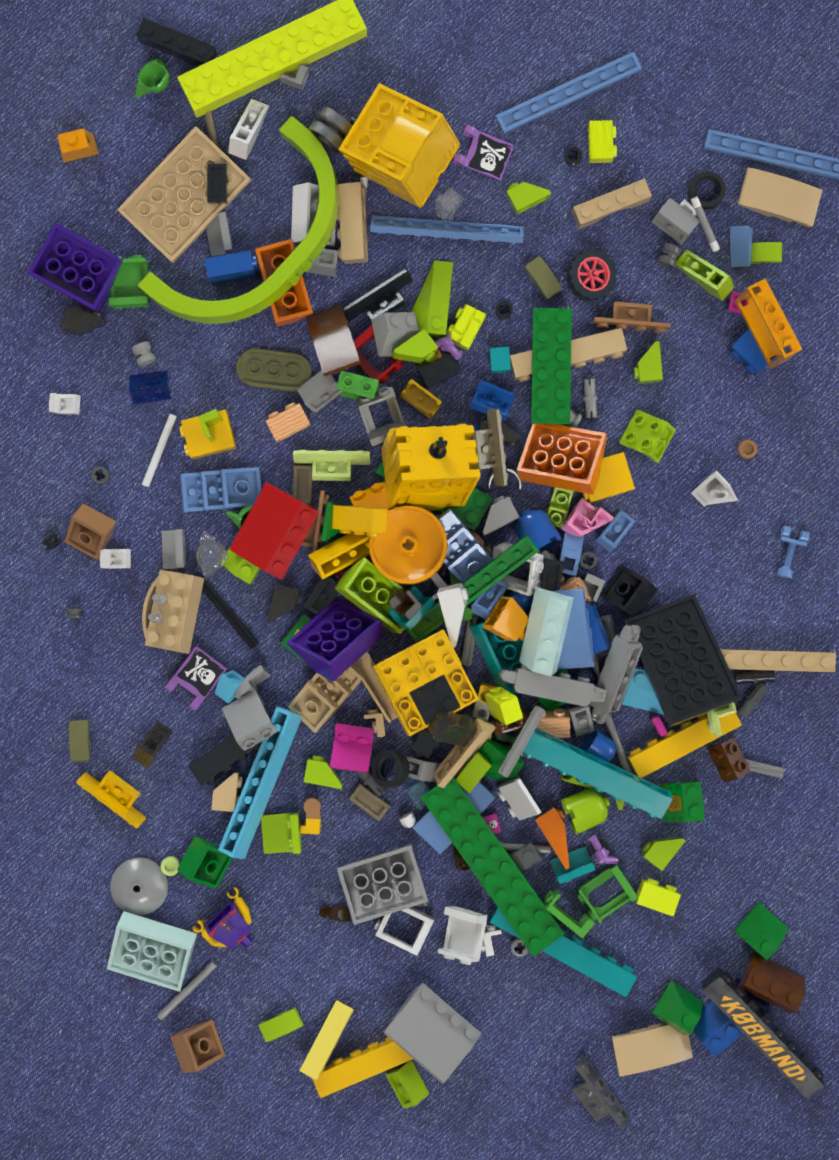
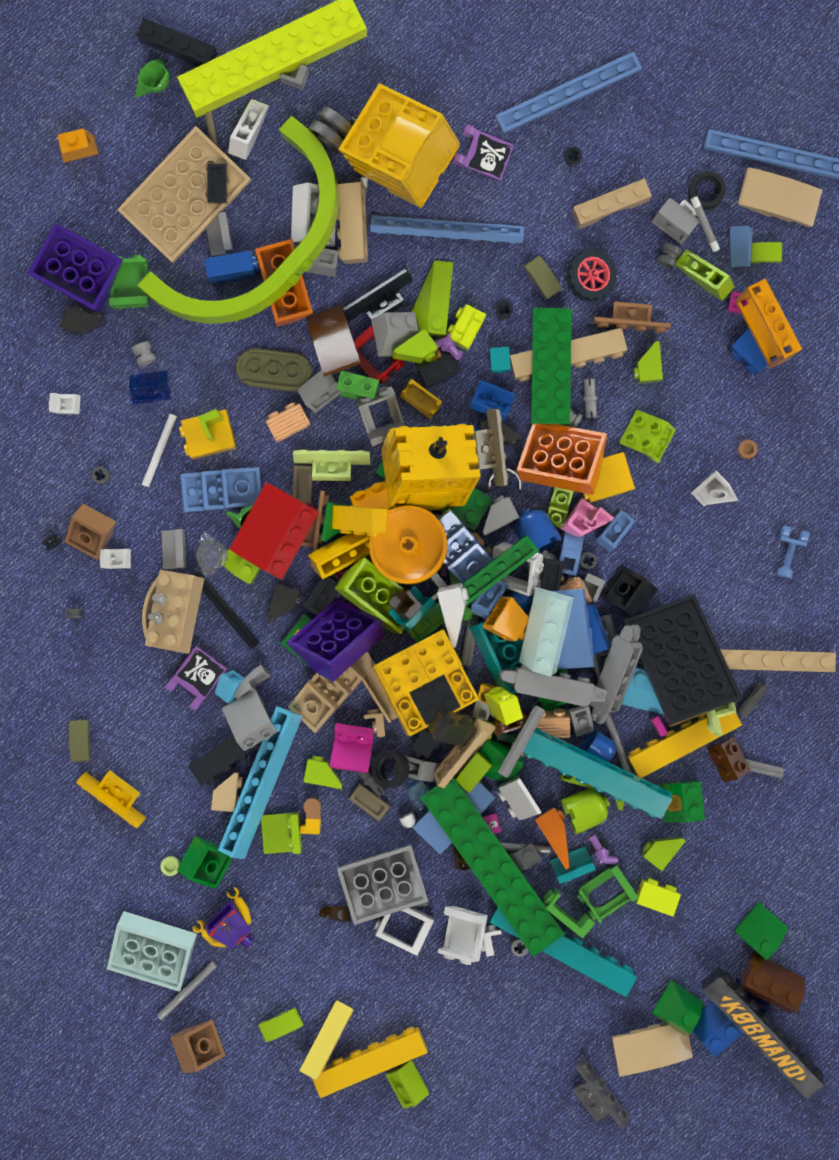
light grey dish [110,857,168,916] -> none
clear smoke slope [132,721,174,768] -> none
light grey slope [383,983,482,1084] -> none
clear brick [434,187,464,221] -> none
lime slope [506,182,551,215] -> none
neon yellow brick [588,120,617,163] -> none
black pin [734,670,775,685] -> none

